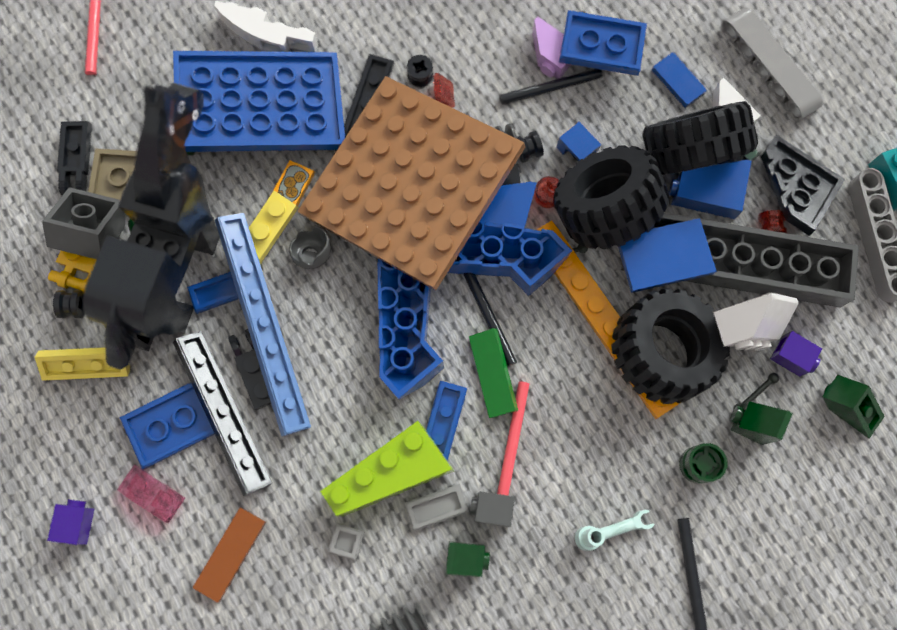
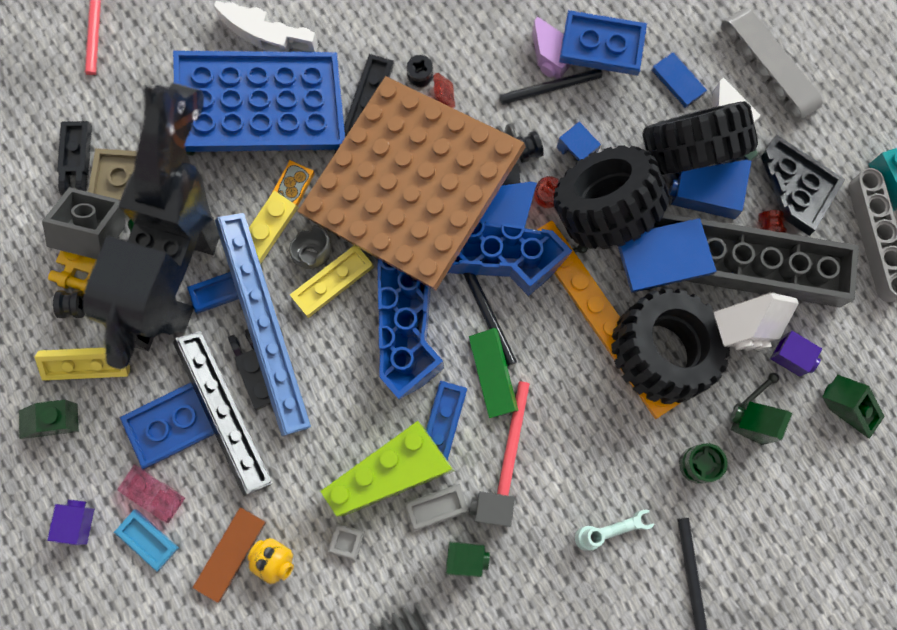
none -> dark green slope [19,399,79,439]
none -> dark azure tile [114,509,179,572]
none -> yellow head [248,538,294,584]
none -> light yellow plate [290,245,374,318]

